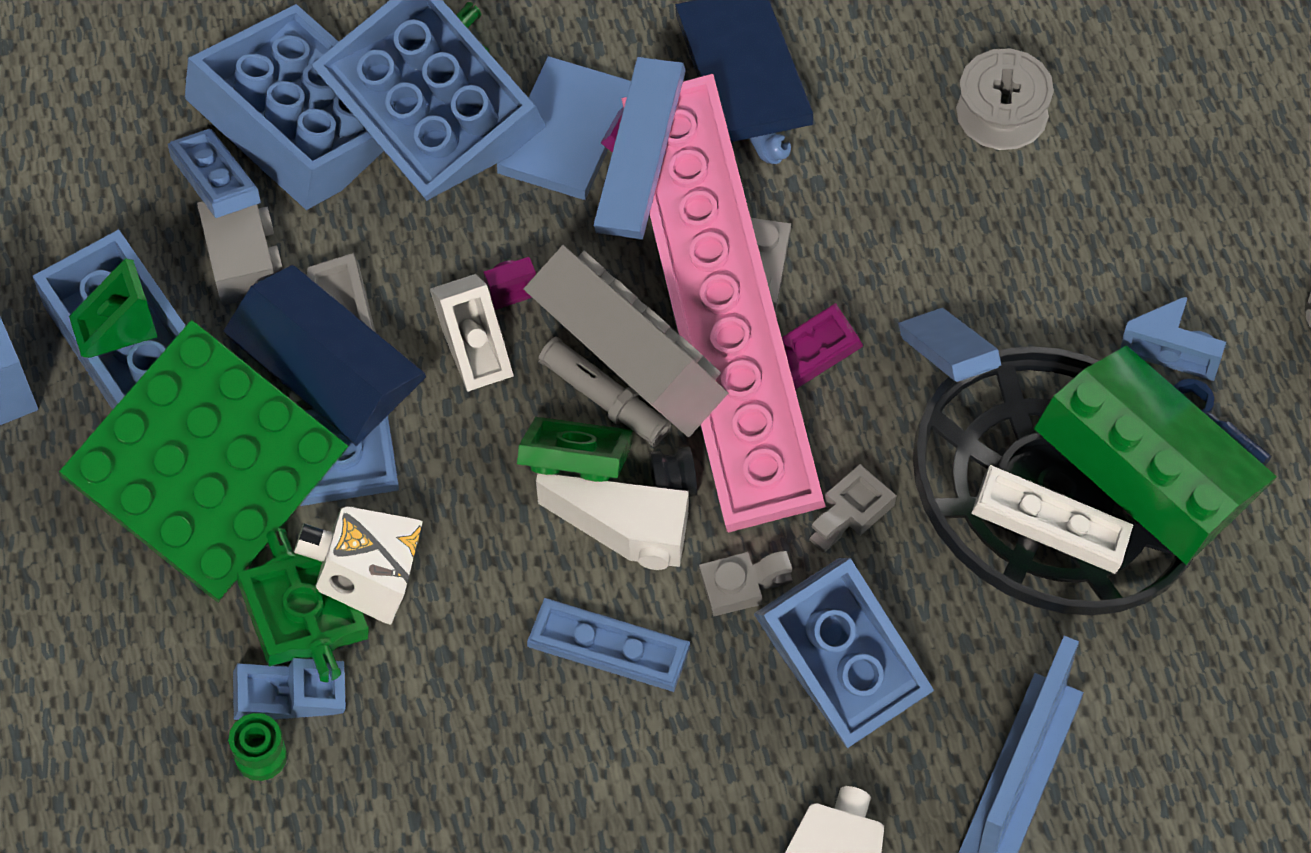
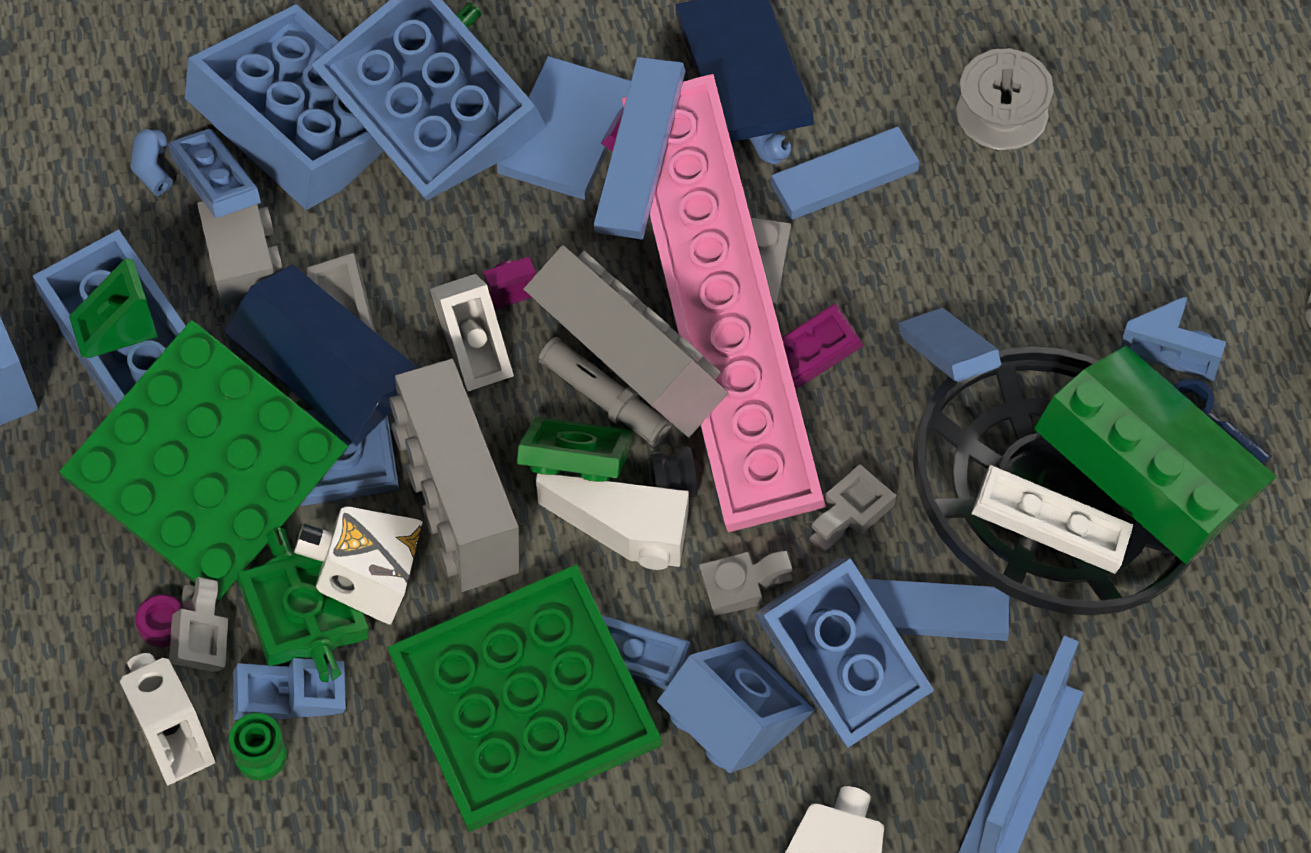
none -> white torso [119,653,216,786]
none -> medium blue arm [130,129,173,196]
none -> magenta tile [135,594,183,647]
none -> light grey plate [169,577,228,672]
none -> green plate [387,564,663,832]
none -> light grey brick [389,359,519,592]
none -> medium blue slope [657,640,815,773]
none -> medium blue tile [771,127,920,220]
none -> medium blue tile [864,579,1010,641]

